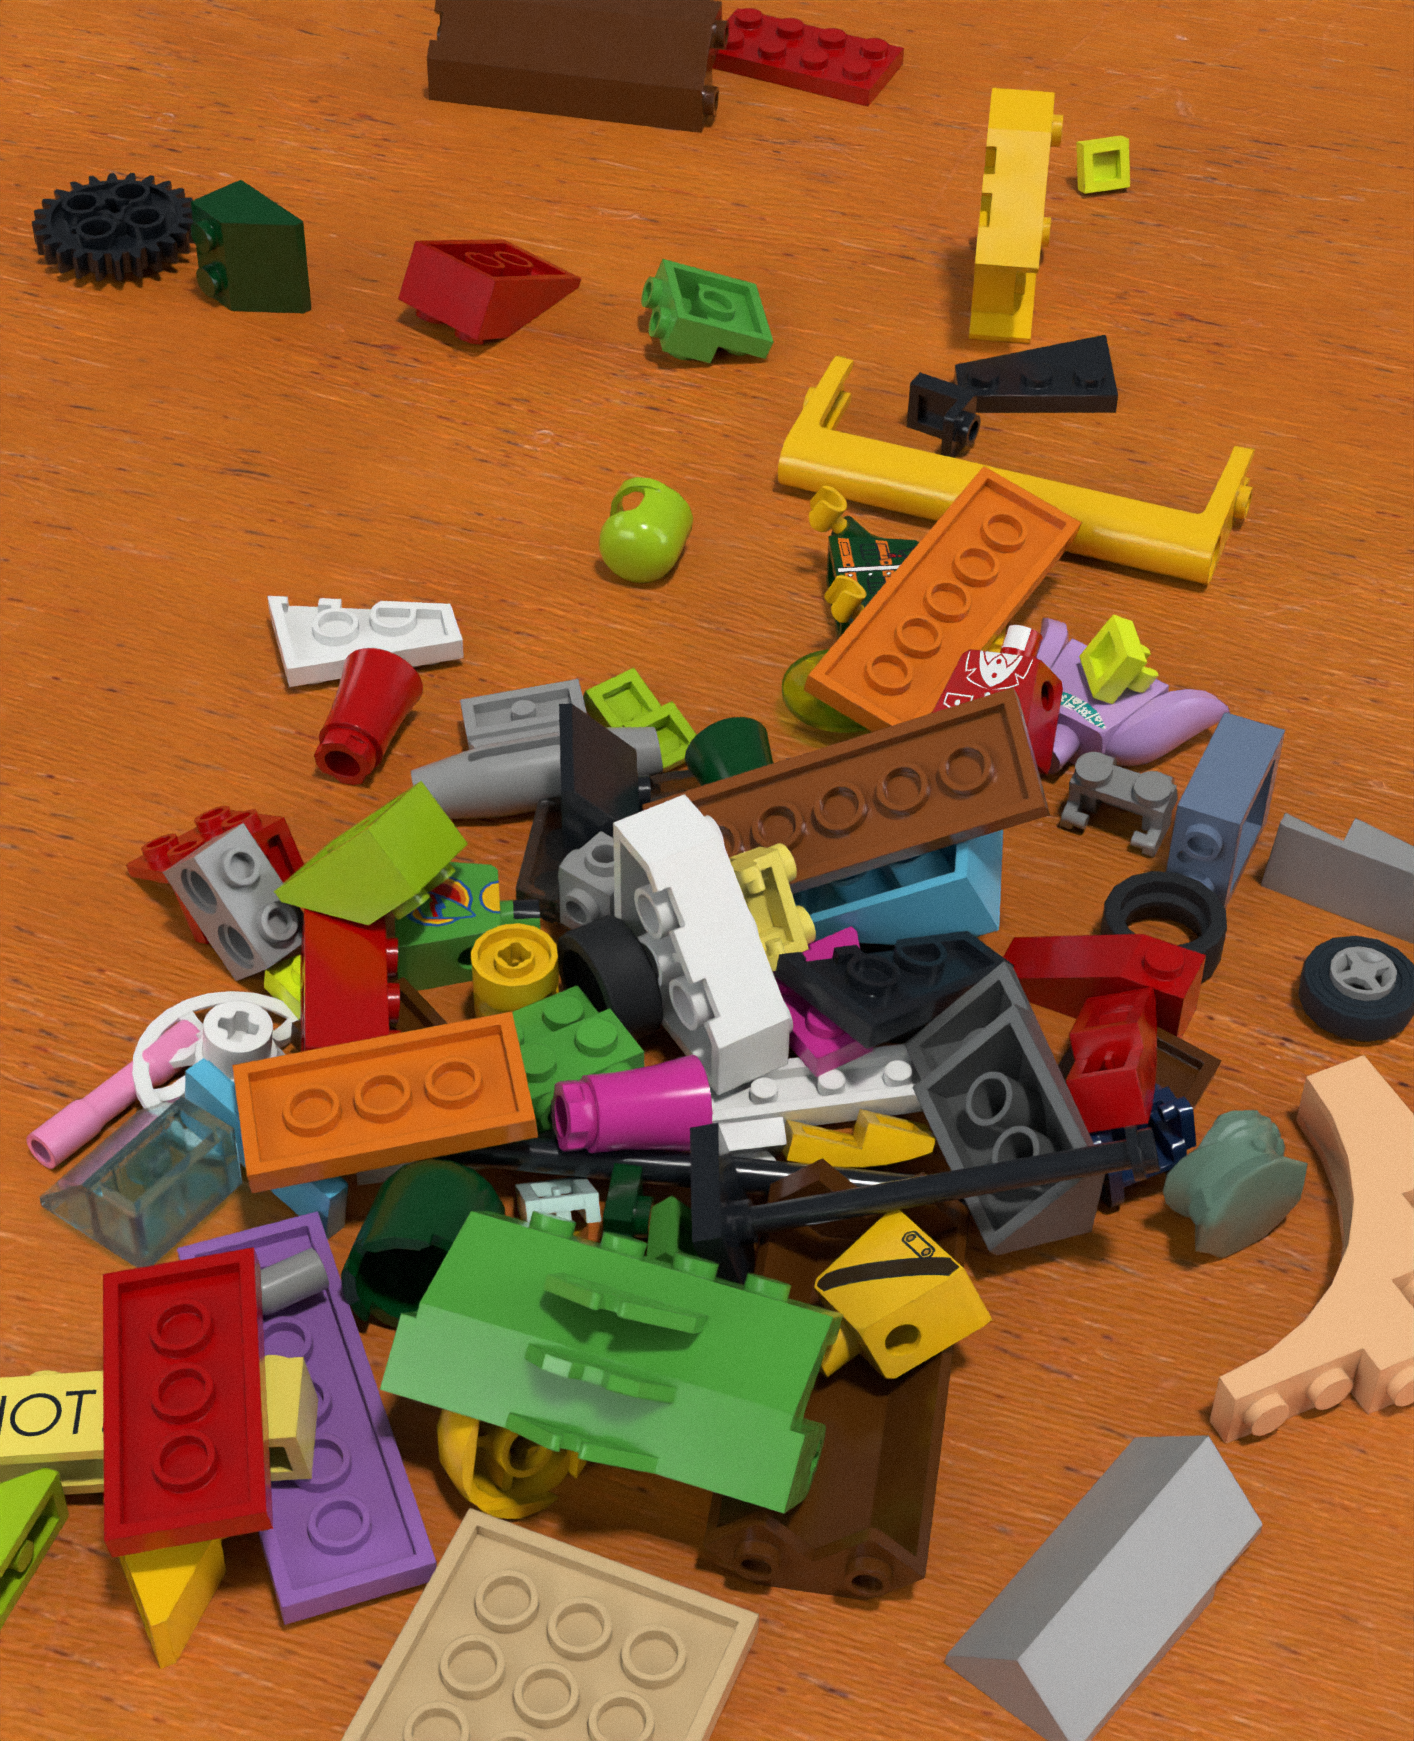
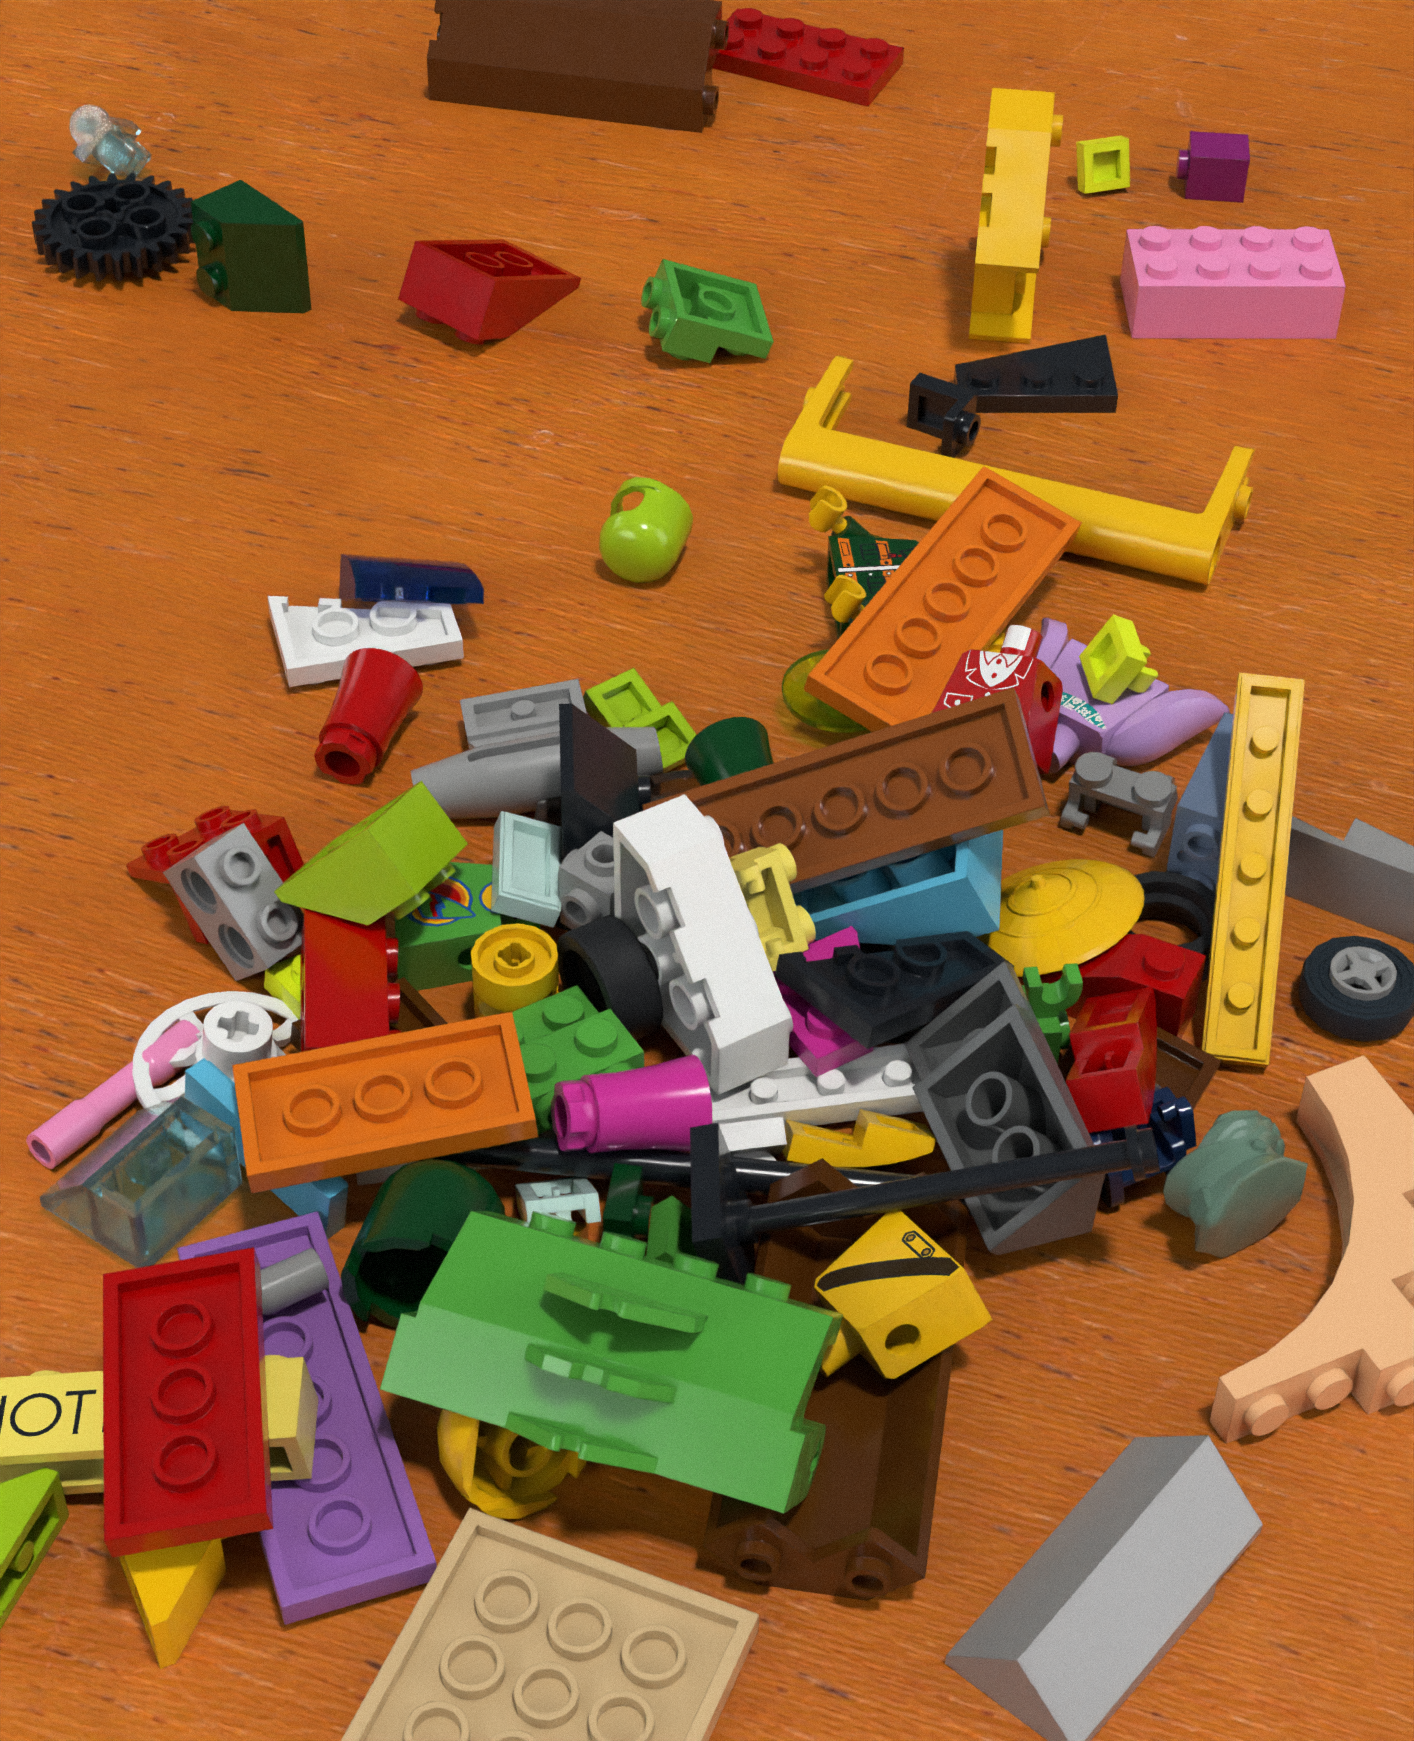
none -> clear light blue hips [69,104,152,176]
none -> clear blue slope [339,554,484,605]
none -> light aqua tile [491,811,561,927]
none -> yellow hat [976,859,1145,977]
none -> bright green plate [1022,963,1083,1065]
none -> bright pink brick [1120,226,1346,339]
none -> magenta brick [1176,131,1250,203]
none -> yellow tile [1200,673,1305,1069]

